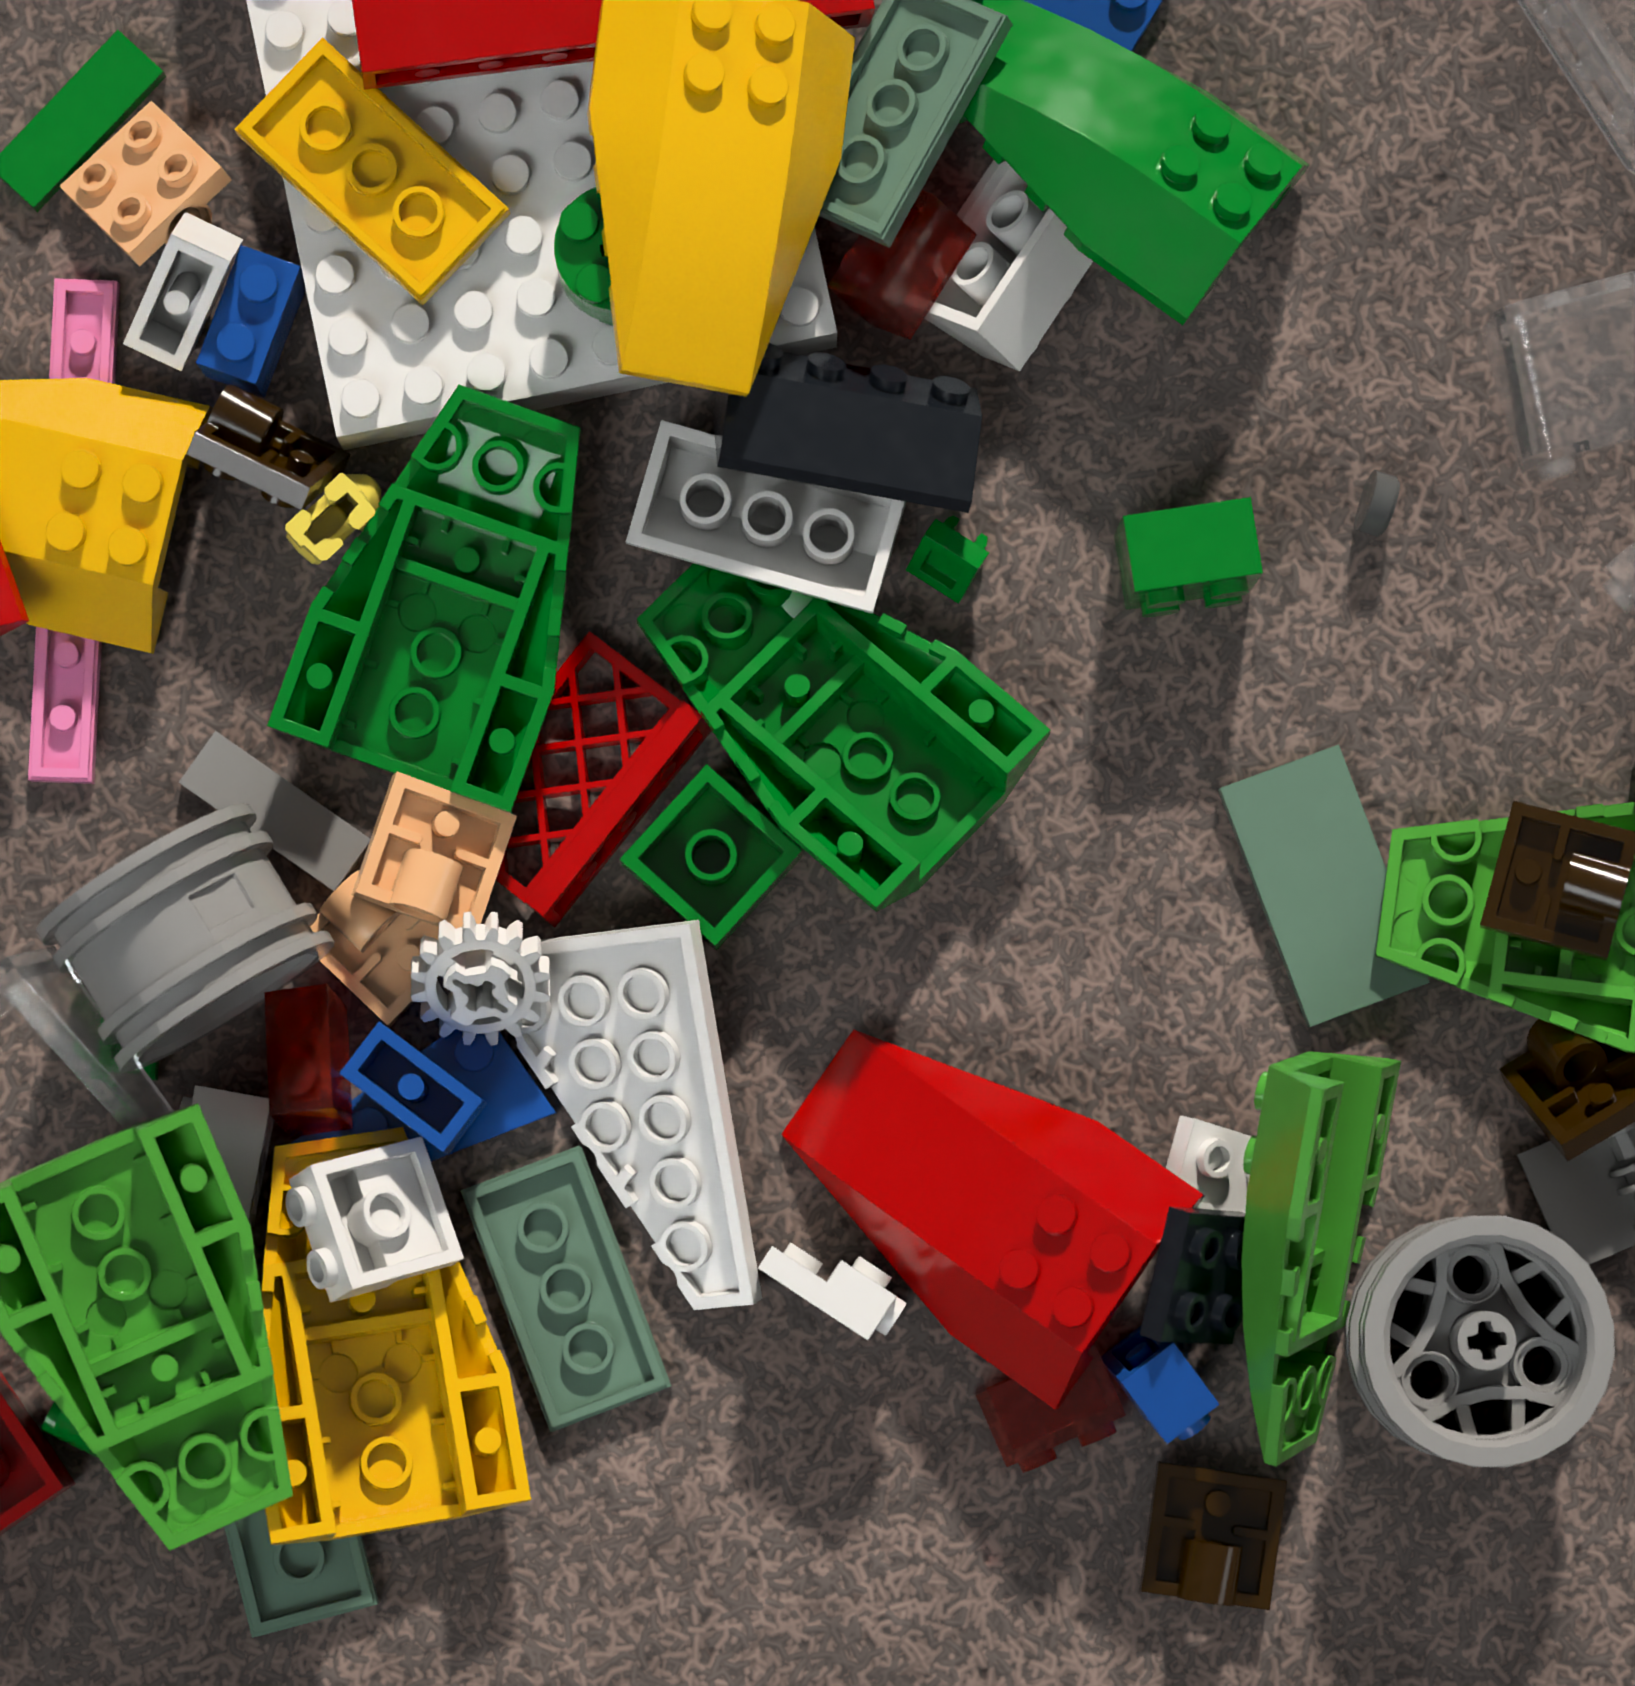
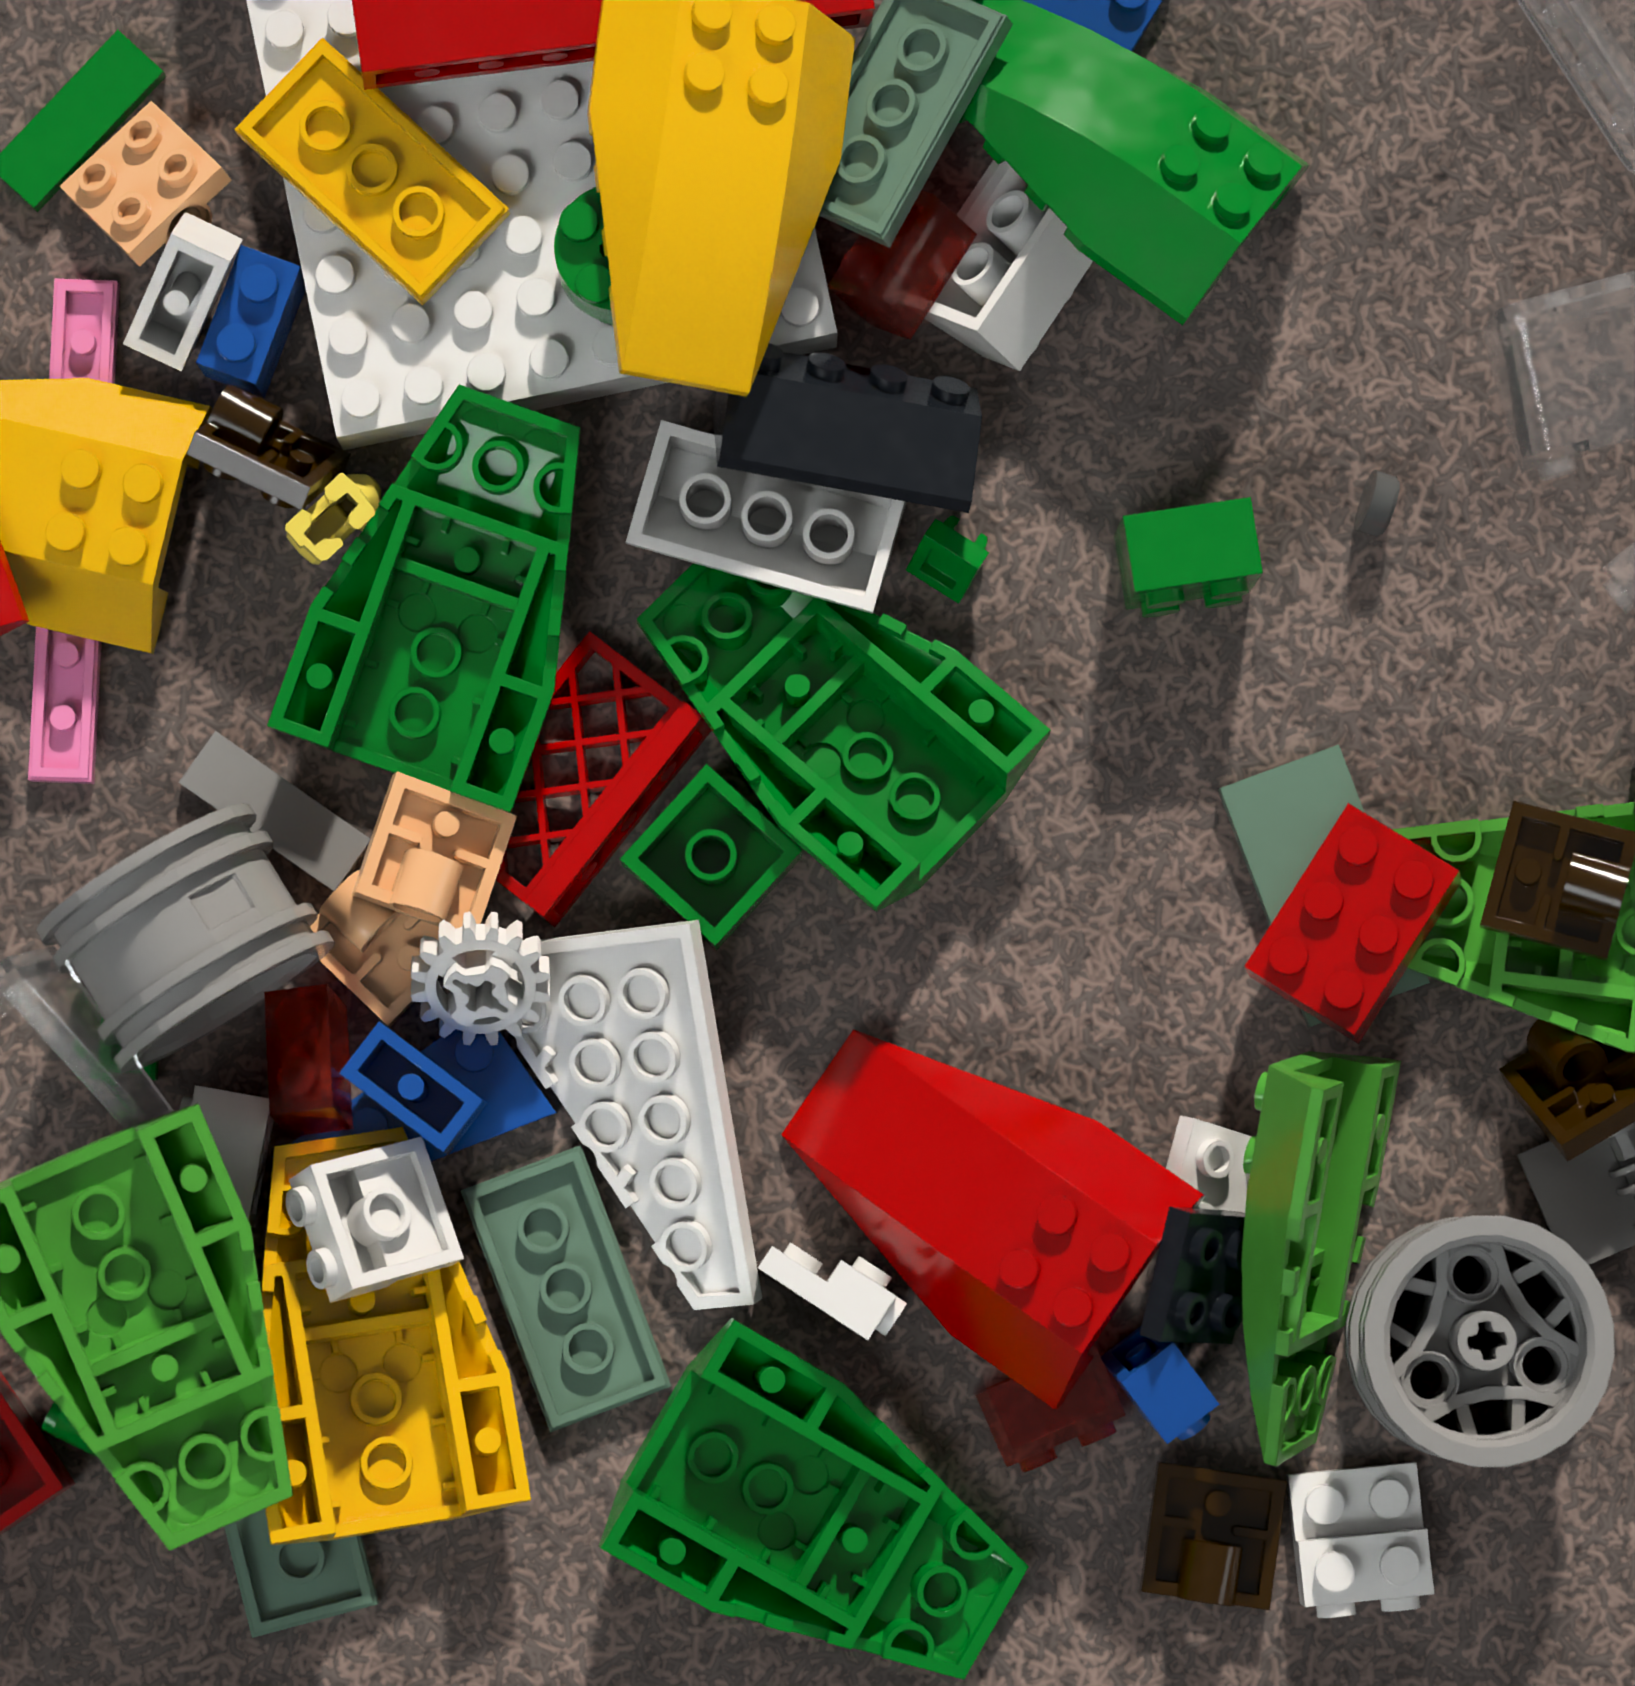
none -> green wedge [599,1318,1029,1680]
none -> red brick [1244,803,1462,1044]
none -> white plate [1286,1462,1434,1618]

